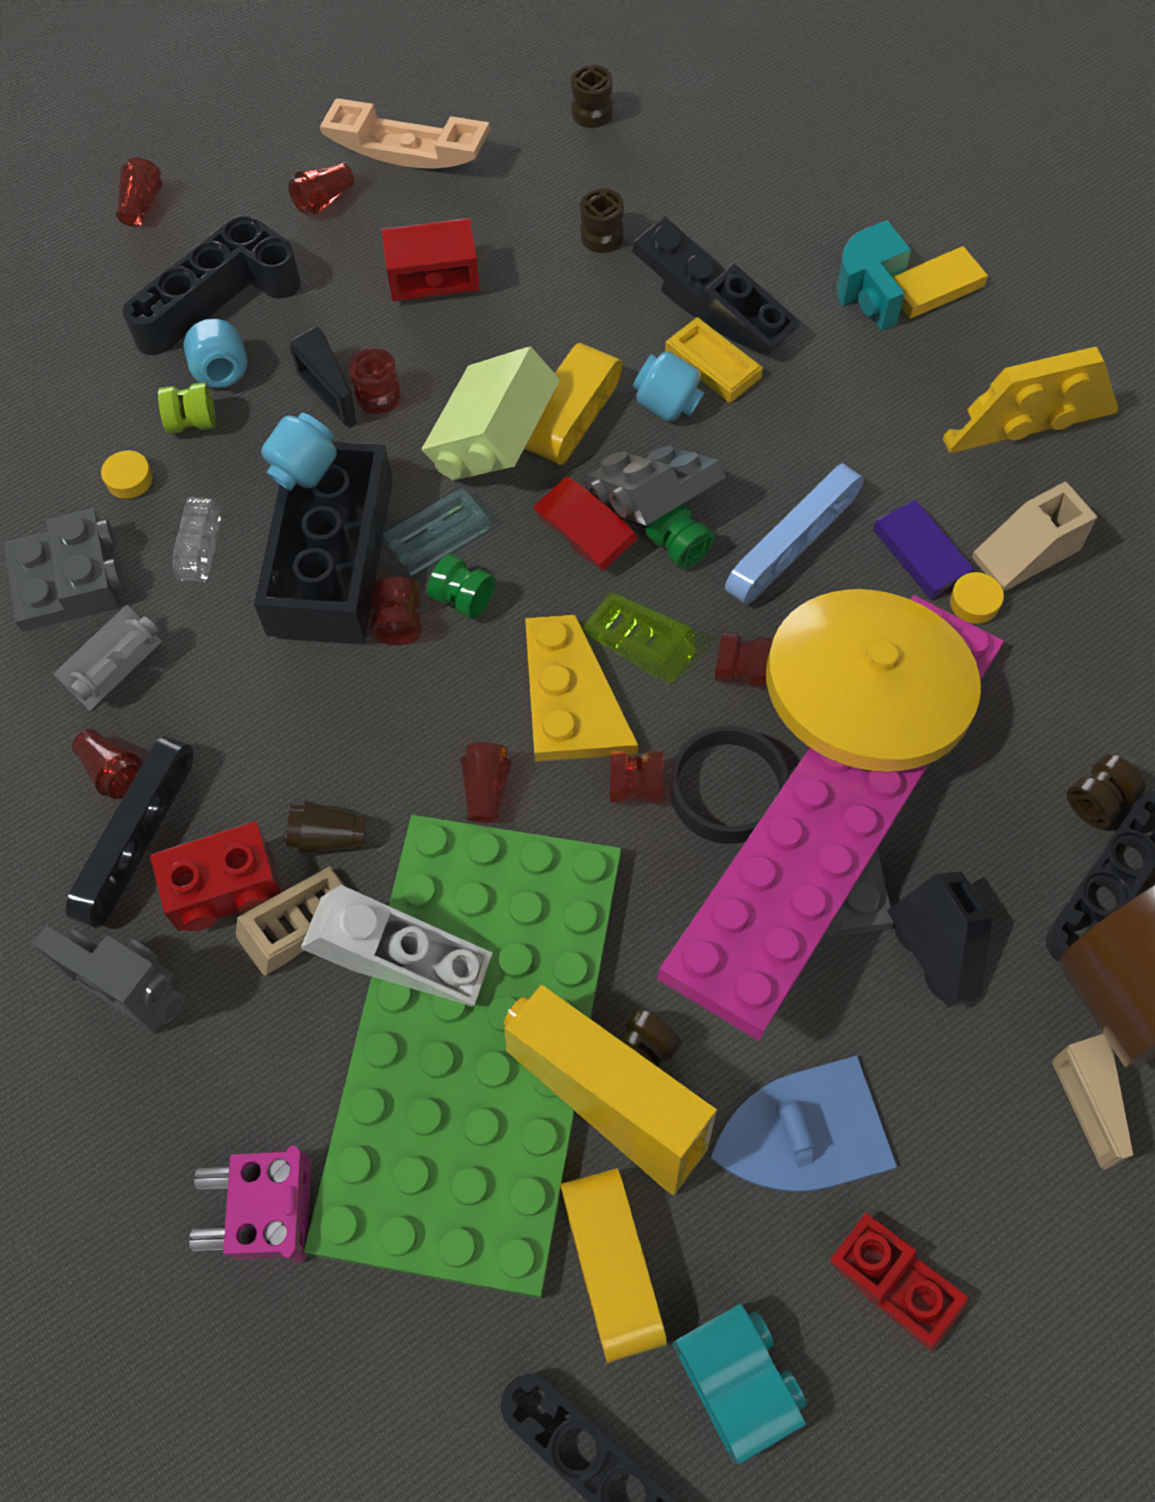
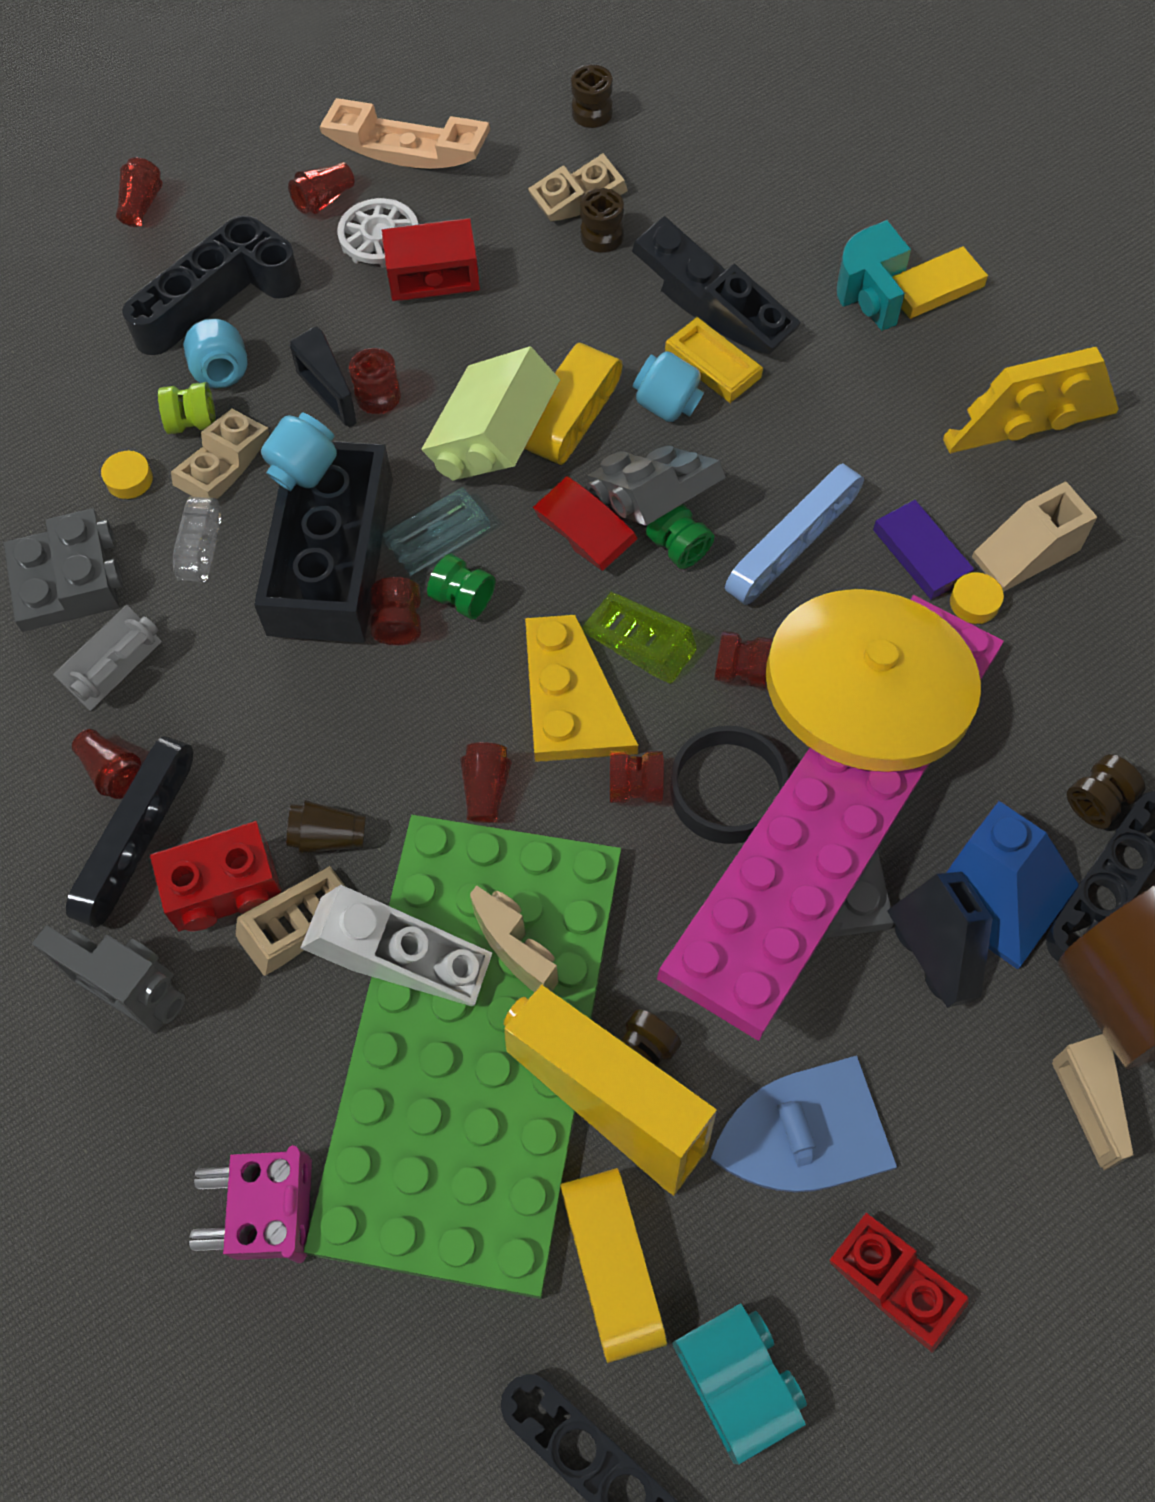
none -> tan slope [171,409,269,506]
none -> white wheel [337,198,418,268]
none -> tan slope [470,885,558,992]
none -> tan slope [528,153,628,221]
none -> blue slope [946,801,1079,969]

